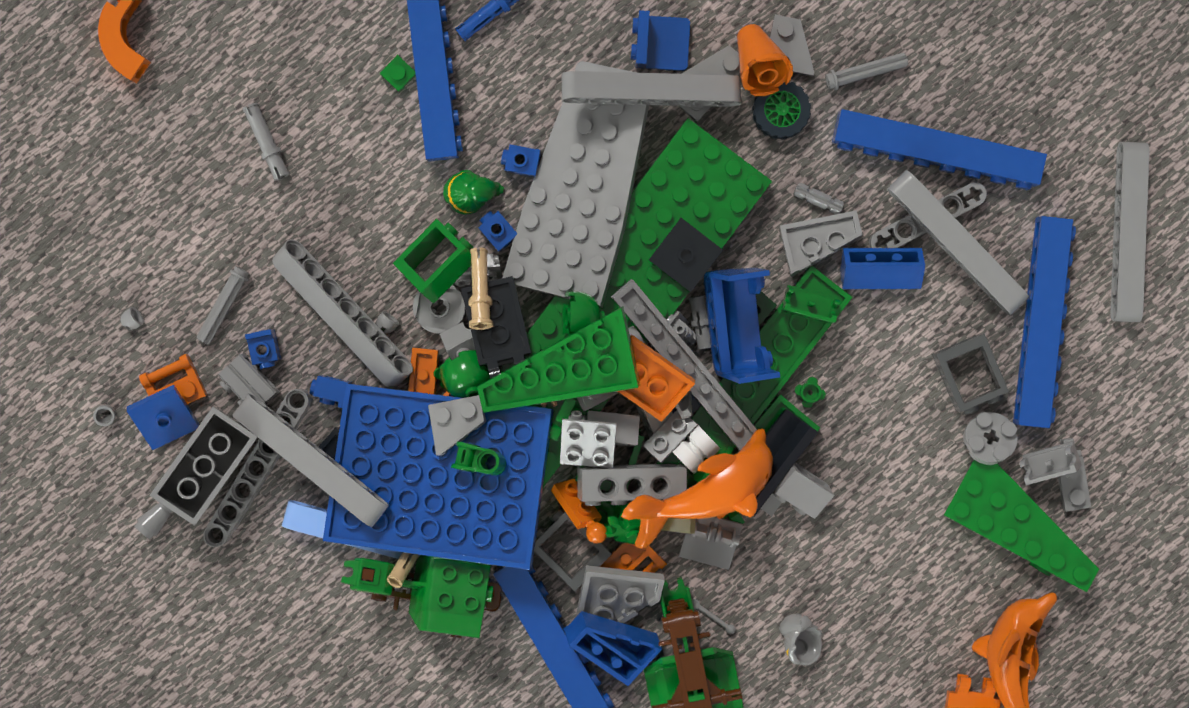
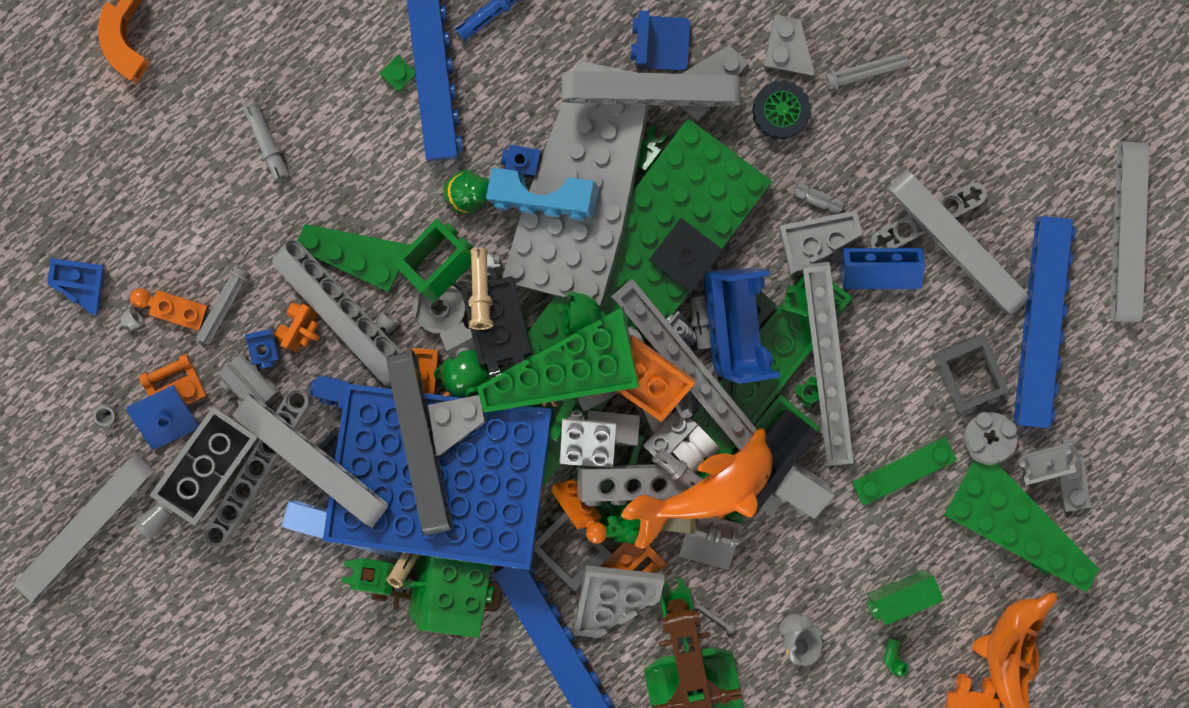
green piece [451,441,506,475] -> none
blue brick [478,211,517,253] -> none
blue wedge [565,611,662,686] -> none
orange cone [737,24,793,96] -> none
blue brick [831,109,1047,190] -> none
none -> light grey beam [13,454,155,603]
none -> blue wing [47,258,105,315]
none -> orange plate [130,288,208,331]
none -> orange hips [274,303,321,353]
none -> green wing [297,224,410,292]
none -> dark grey beam [386,350,453,536]
none -> dark azure arch [486,168,600,221]
none -> green plate [637,125,668,174]
none -> light grey pin [652,447,703,488]
none -> light grey plate [803,262,854,466]
none -> green plate [851,437,957,506]
none -> green brick [866,569,944,626]
none -> green arm [884,637,909,676]

